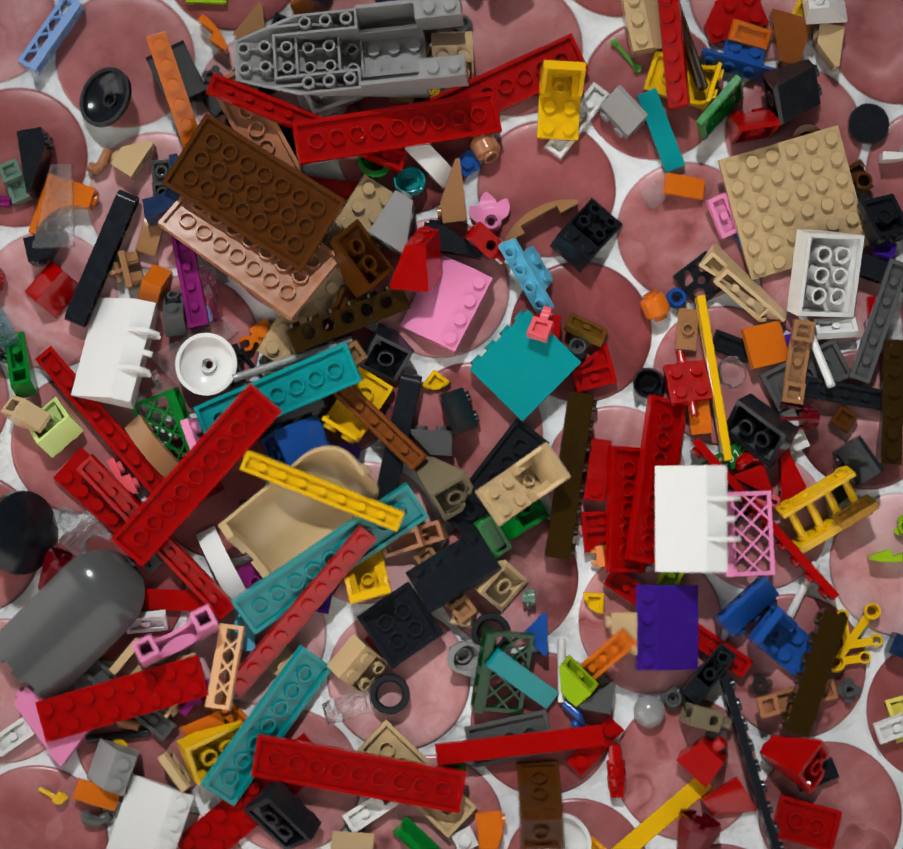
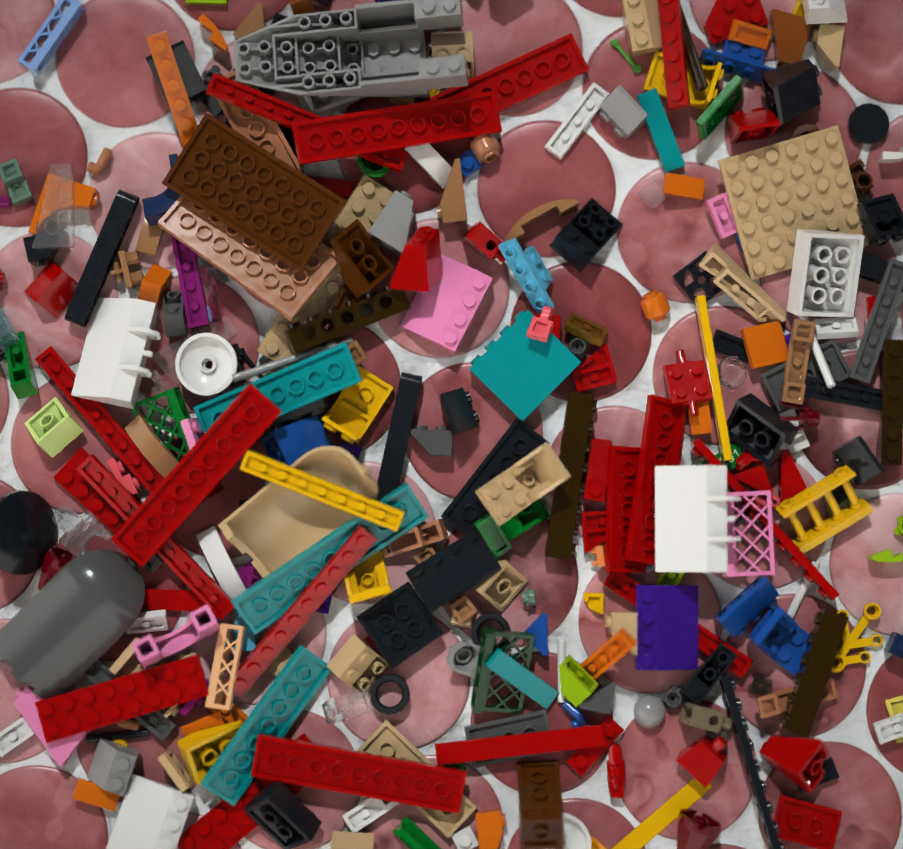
tan slope [0,395,52,433] -> none
black slope [16,127,55,200] -> none
yellow hand [38,787,69,805] -> none
black dish [80,67,132,127] -> none
dark grey arm [80,810,113,828] -> none
tan slope [110,141,156,180] -> none
dark grey slope [150,159,171,197] -> none
orange plate [239,318,271,352] -> none
dark orange tile [333,385,427,471] -> none
black slope [358,323,414,384] -> none
teal hair [393,166,426,197] -> none
dark tan slope [415,455,473,521] -> none
yellow tile [421,370,450,390] -> none
black slope [424,220,482,260] -> none
dark grey plate [453,15,473,32] -> none
bright pink plate [469,192,510,232] -> none
yellow bracket [536,60,586,141] -> none
black hair [633,367,666,399] -> none
blue plate [666,288,687,309] -> none
medium nougat plate [675,308,698,351] -> none
red slope [700,776,757,816] -> none
reddish brown plate [828,404,858,433] -> none
pearl gold plate [832,494,879,530] -> none
dark grey plate [836,678,862,703] -> none
dark purple plate [872,241,898,262] -> none

